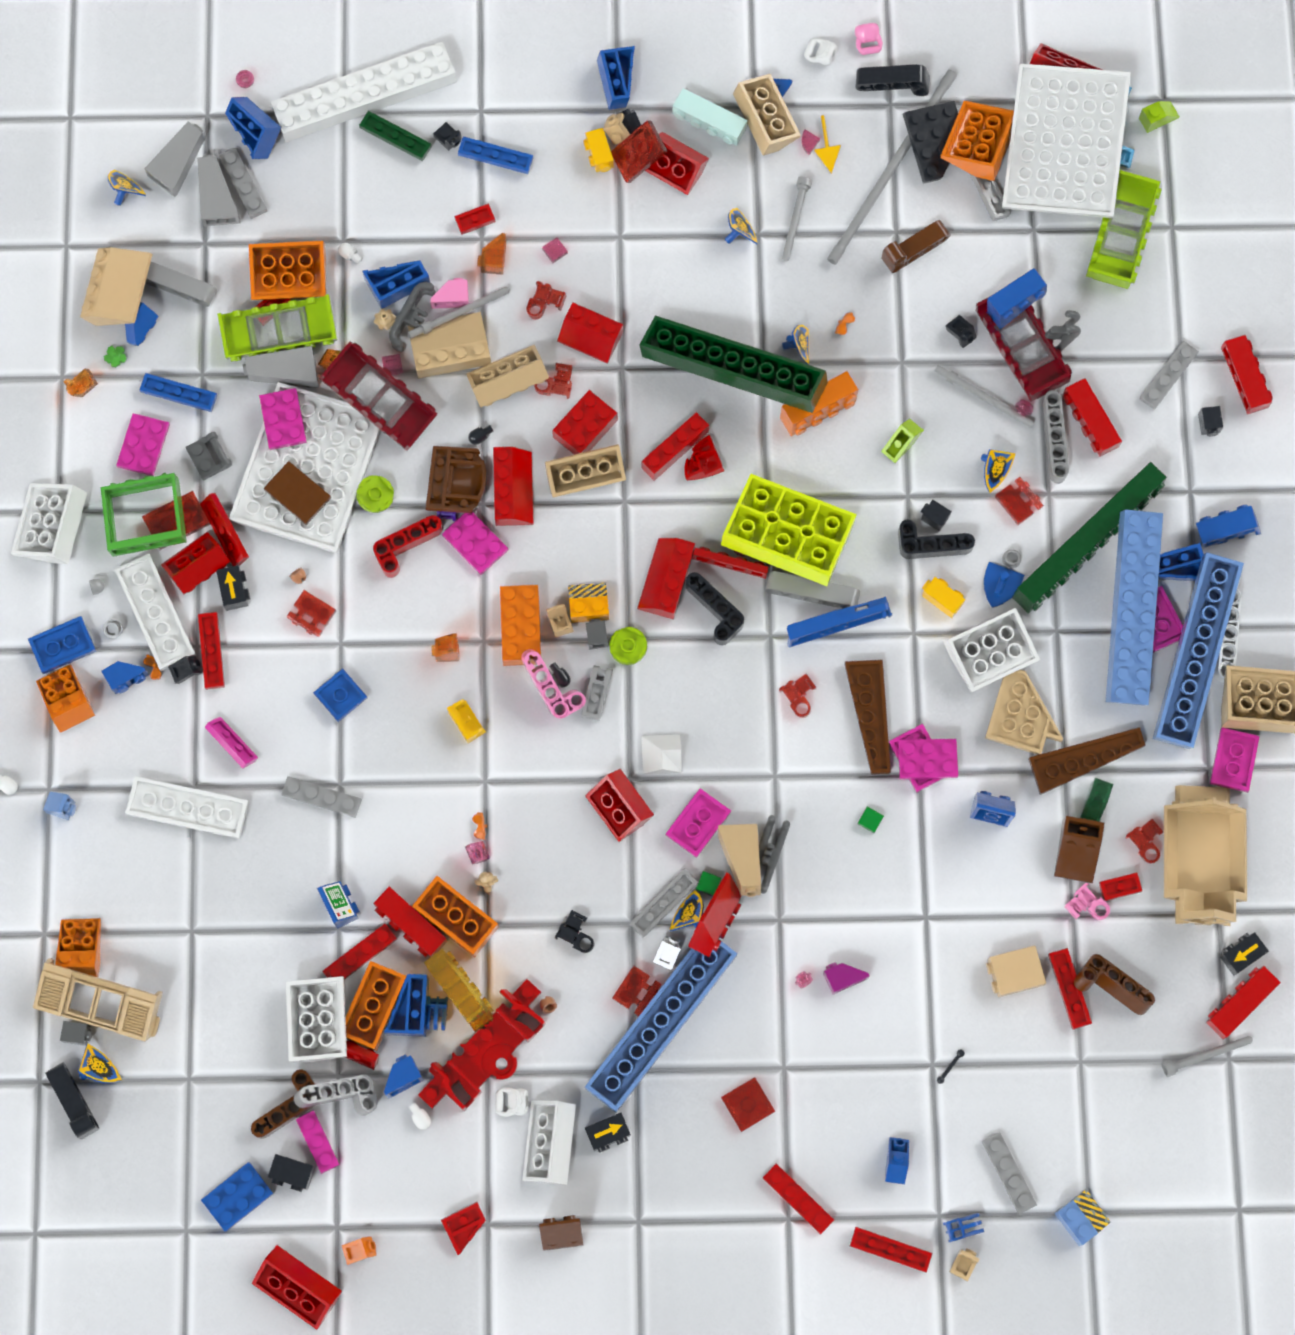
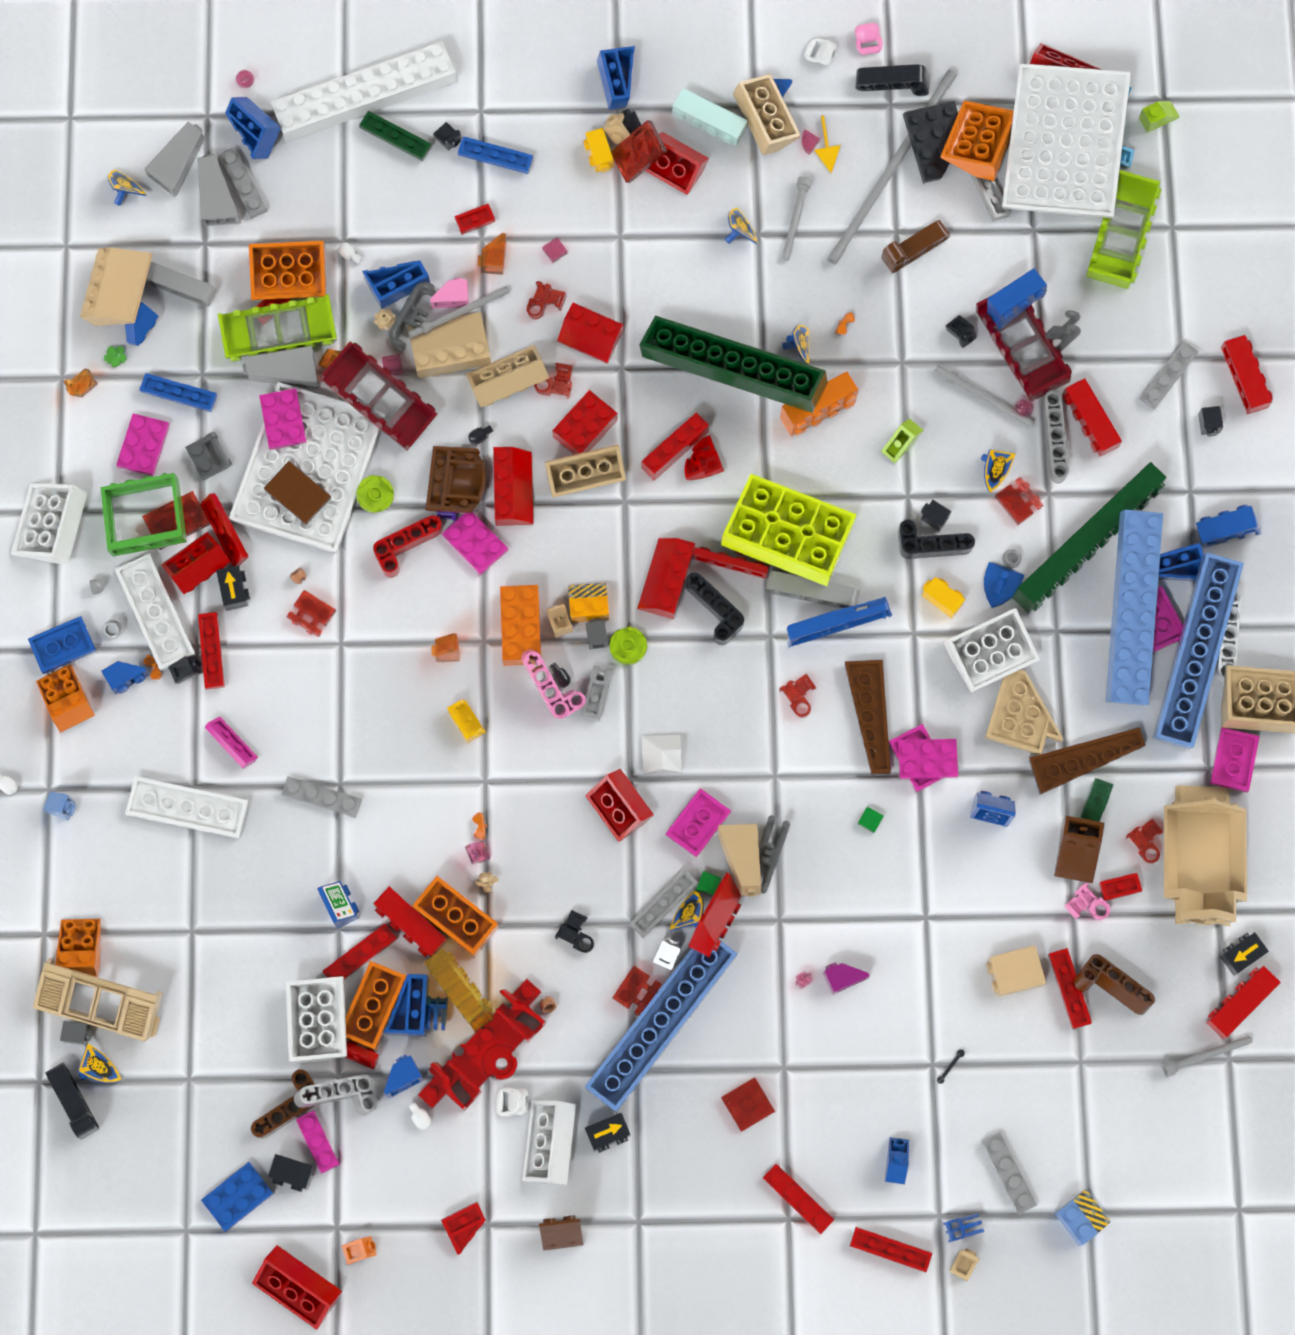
blue plate [313,668,368,722] -> none

